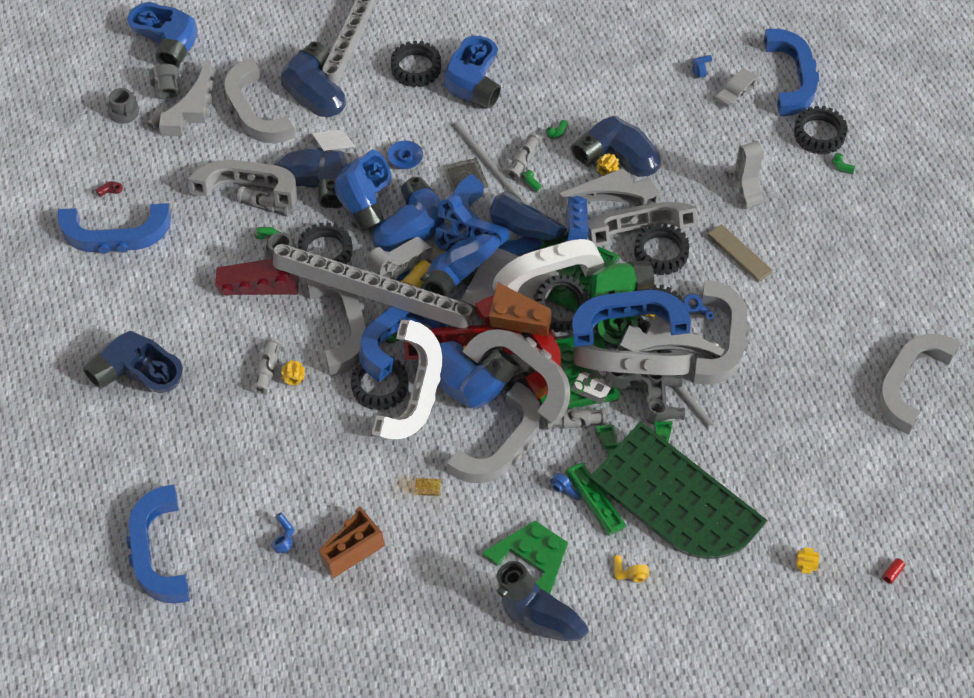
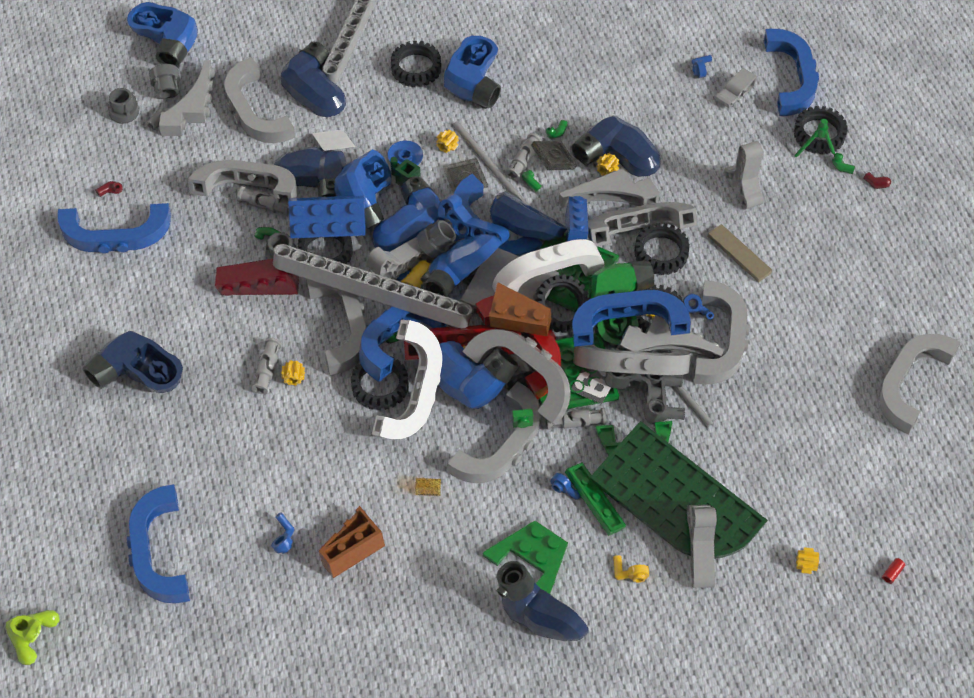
none -> lime head [5,610,60,665]
none -> blue brick [288,195,366,238]
none -> dark green brick [390,157,421,187]
none -> dark grey piece [417,220,456,259]
none -> yellow gear [436,129,459,153]
none -> green plate [512,409,533,428]
none -> clear smoke tile [531,141,577,170]
none -> light grey beam [687,505,717,588]
none -> green plant [794,119,835,157]
none -> dark red arm [863,172,891,189]

